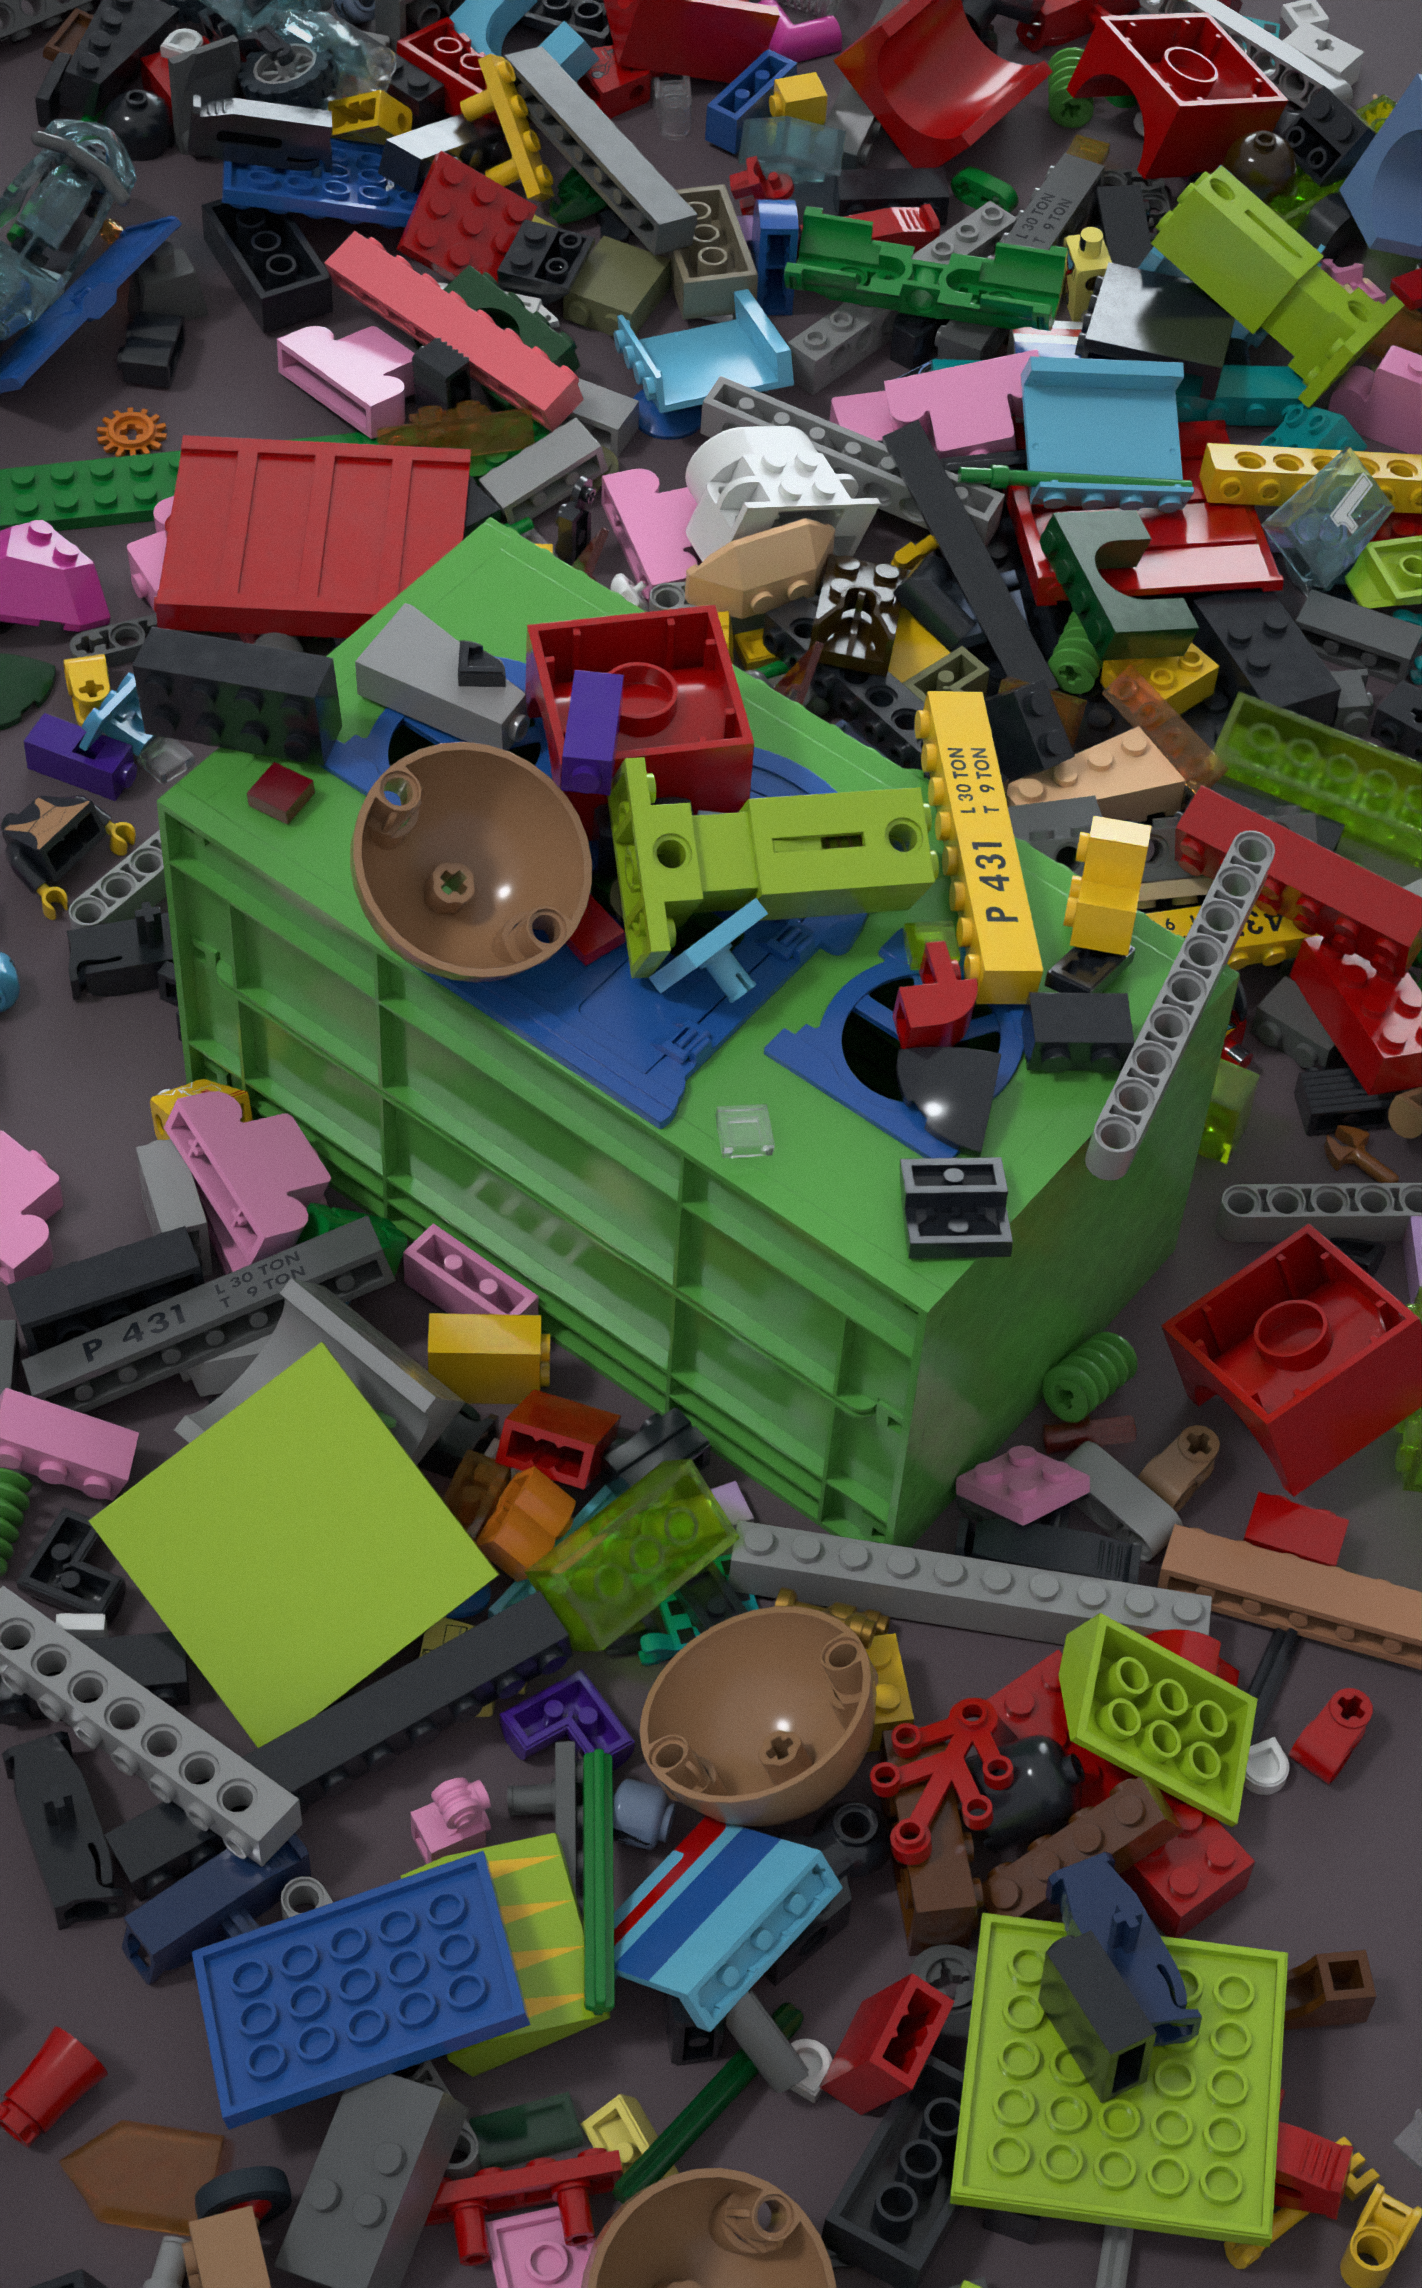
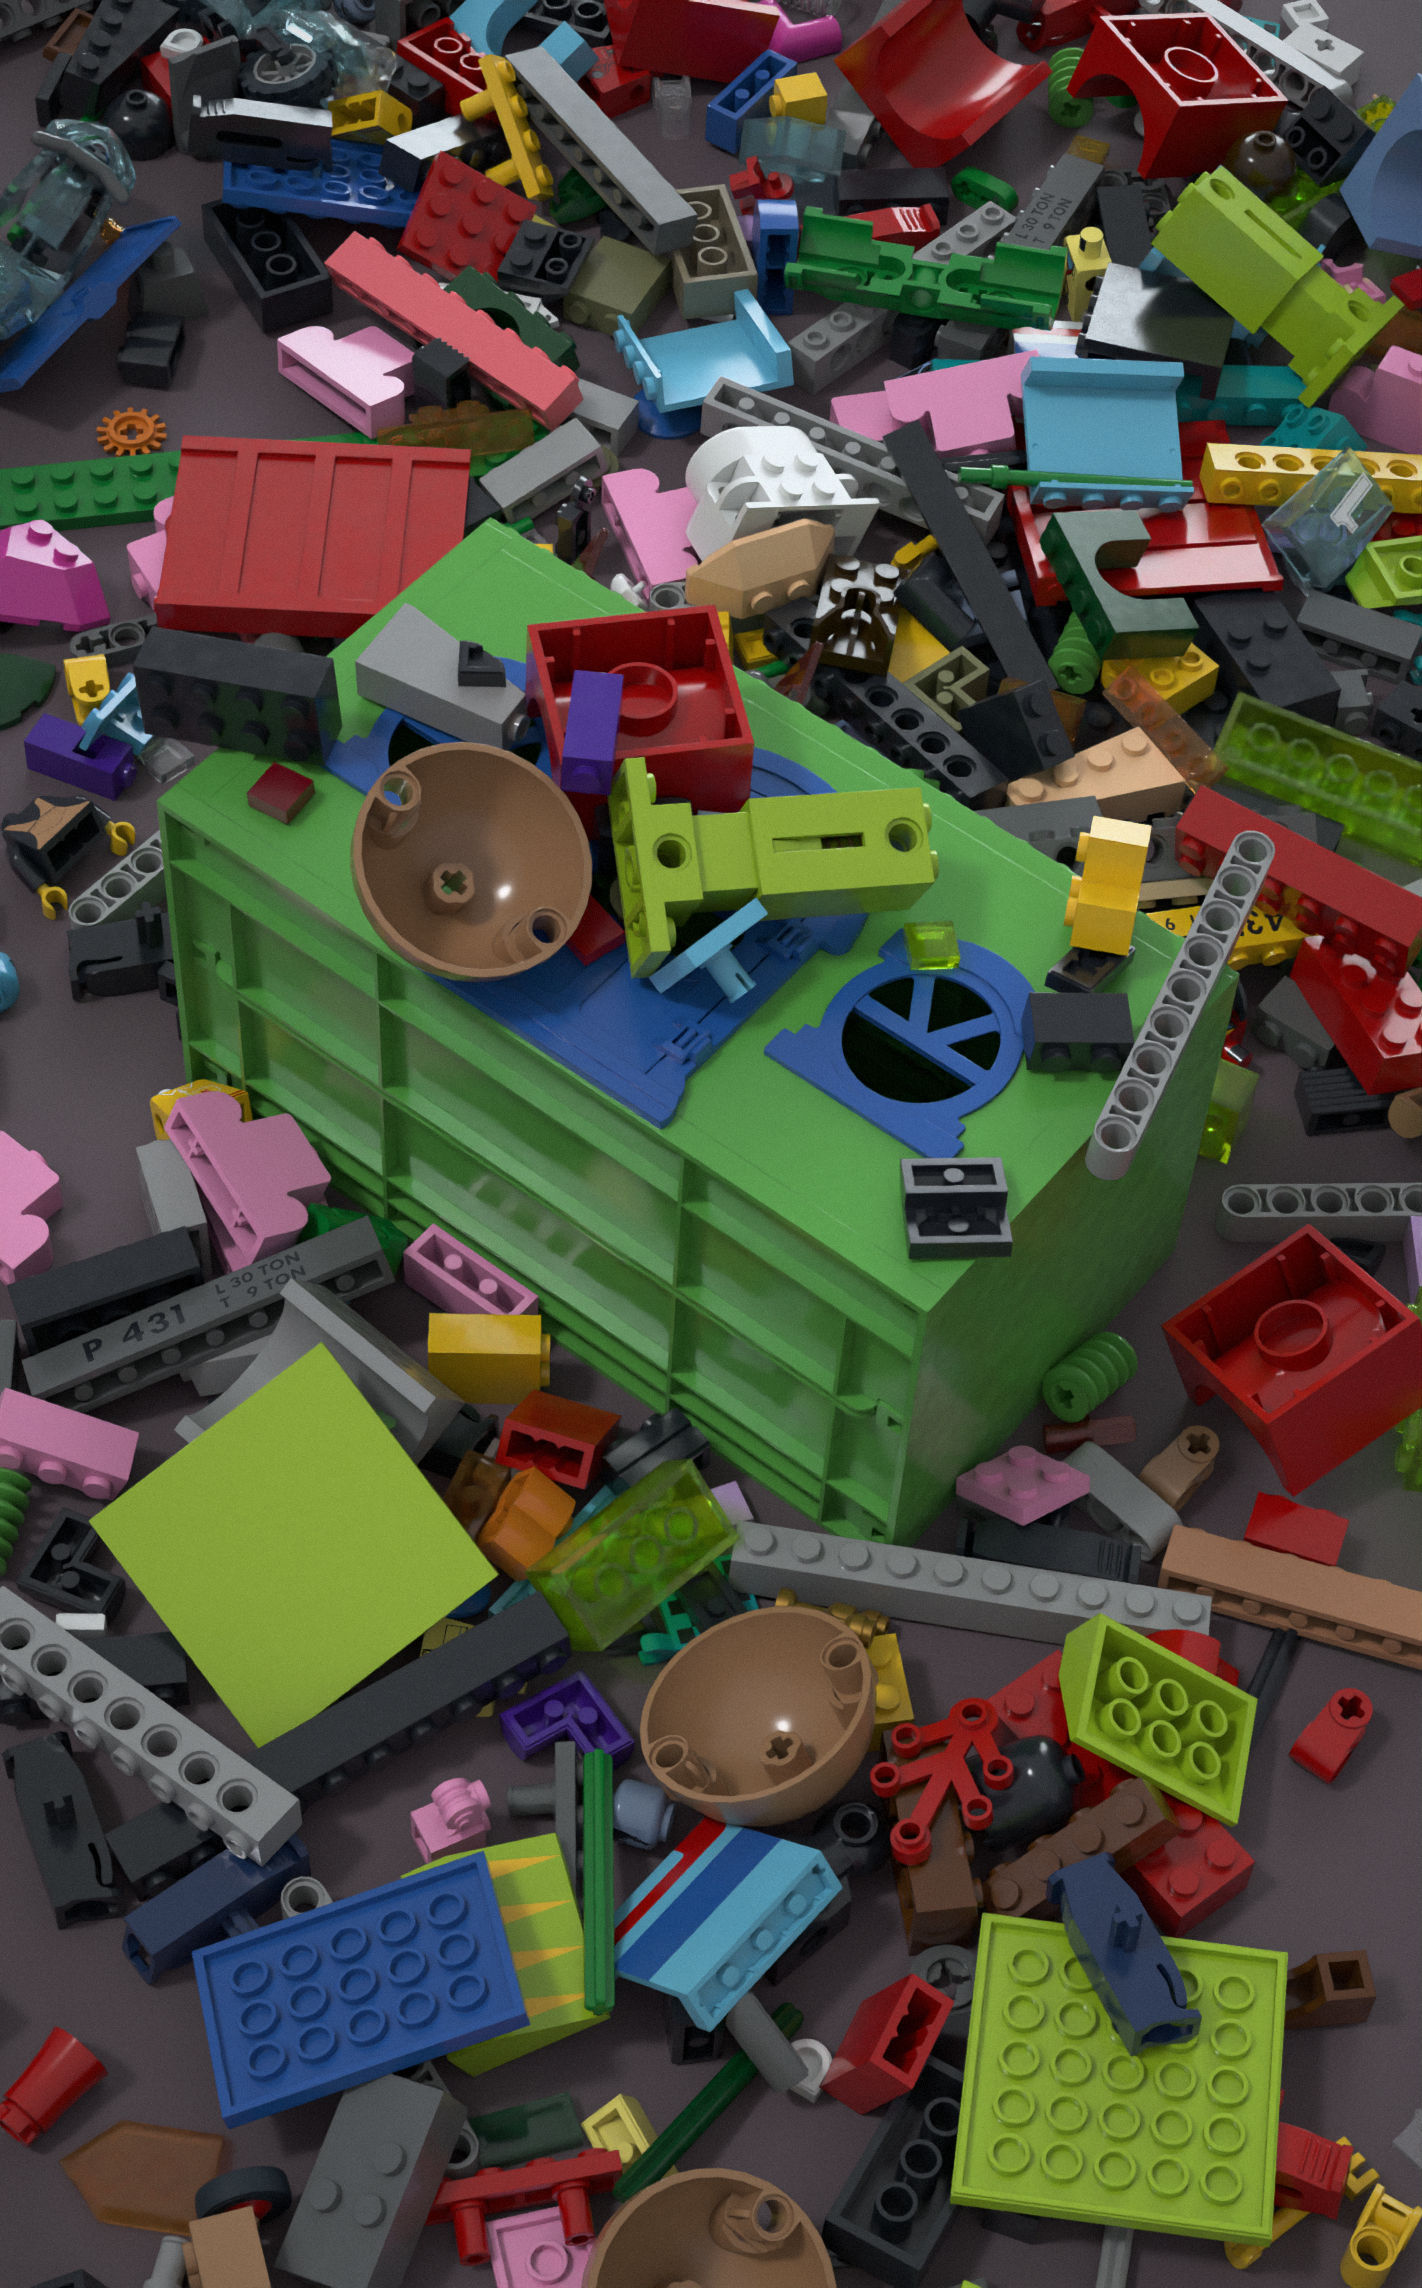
clear tile [715,1104,775,1158] -> none
red brick [892,941,978,1049] -> none
black brick [896,1047,1001,1157] -> none
yellow brick [915,691,1043,1004] -> none
black brick [1038,1930,1156,2103] -> none
white tile [1244,1737,1289,1795] -> none
dark orange bar [1324,1125,1399,1183] -> none

